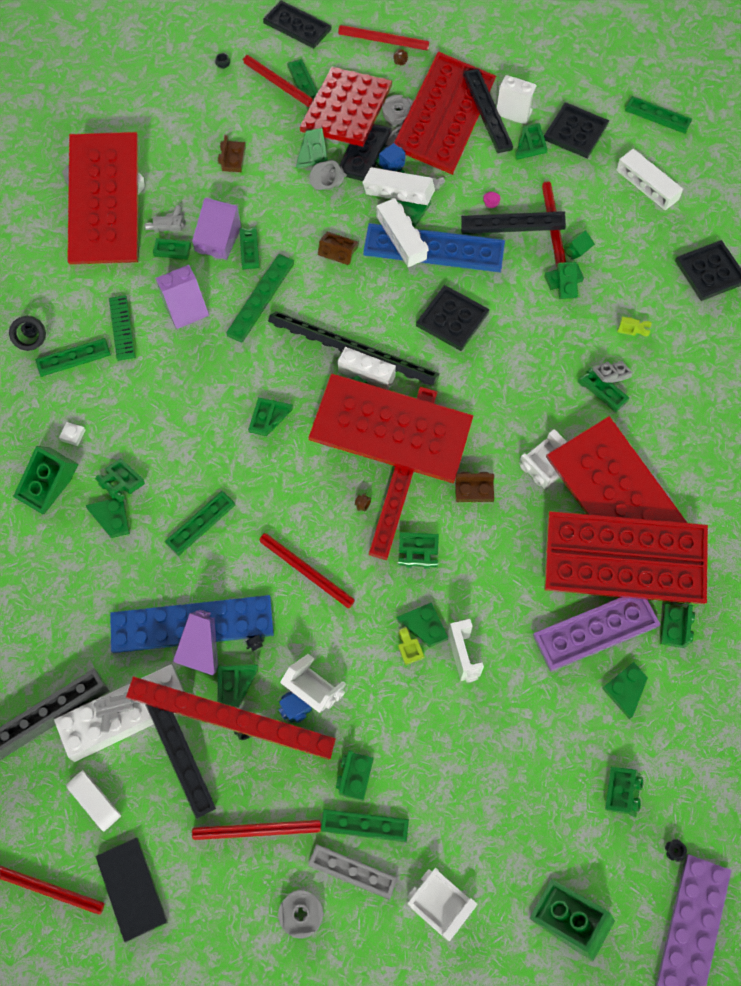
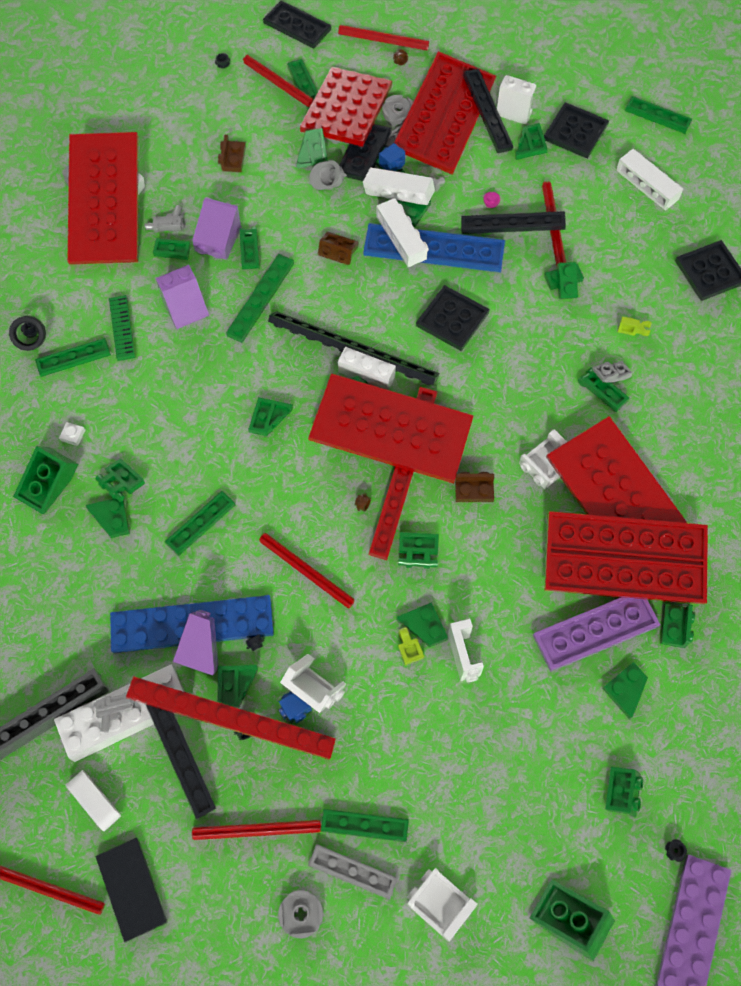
green bracket [336,750,374,801] -> none
green brick [563,230,595,260] -> none

